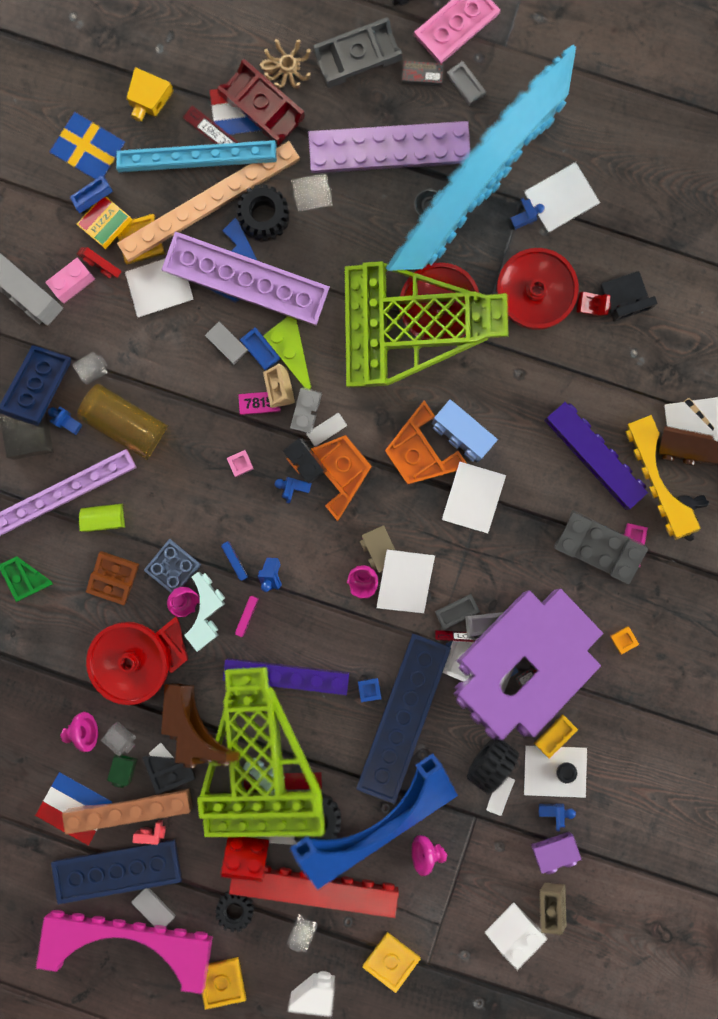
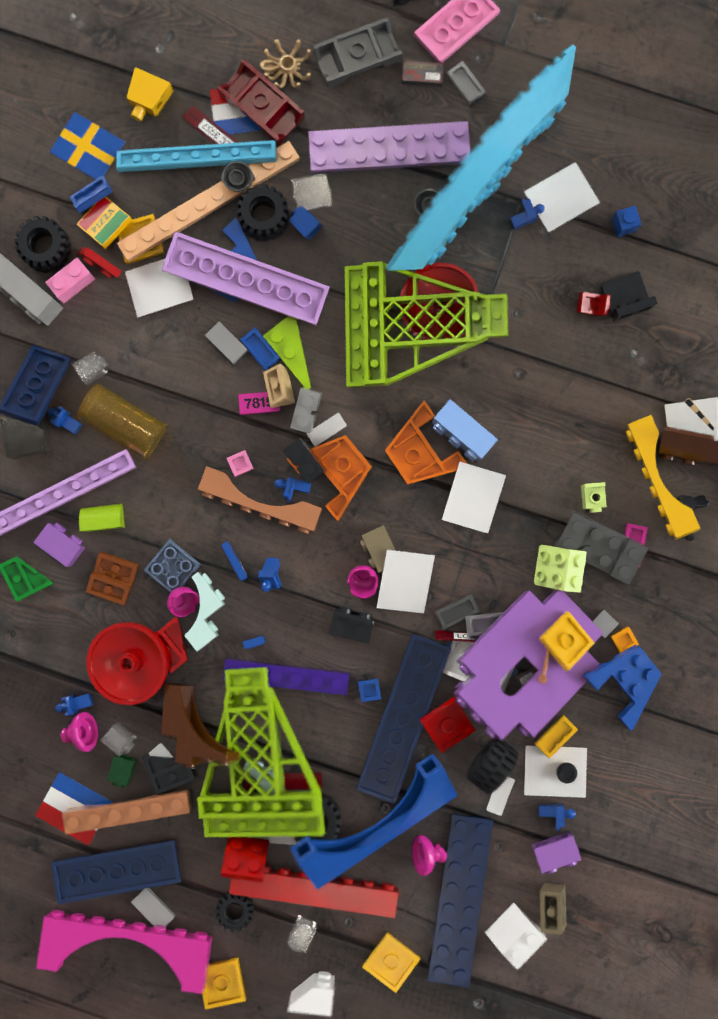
coral bracket [133,820,166,845] -> none
dark pink tile [235,596,259,637] -> none
red dish [496,248,579,330] -> none
dark purple brick [544,402,648,510] -> none
none -> black tyre [14,216,71,272]
none -> medium lavender brick [33,522,86,567]
none -> blue piece [55,693,94,716]
none -> nougat arch [198,466,323,534]
none -> dark grey hat [221,161,255,192]
none -> blue tile [243,635,266,649]
none -> blue brick [289,206,323,240]
none -> black bracket [329,607,375,643]
none -> red plate [419,697,476,754]
none -> dark blue plate [427,813,493,988]
none -> yellowish green bracket [534,545,587,592]
none -> nougat hinge [538,650,550,684]
none -> yellow tile [539,611,594,671]
none -> yellowish green brick [581,482,607,513]
none -> blue wing [583,645,662,731]
none -> light grey tile [592,609,619,638]
none -> blue brick [611,205,642,237]

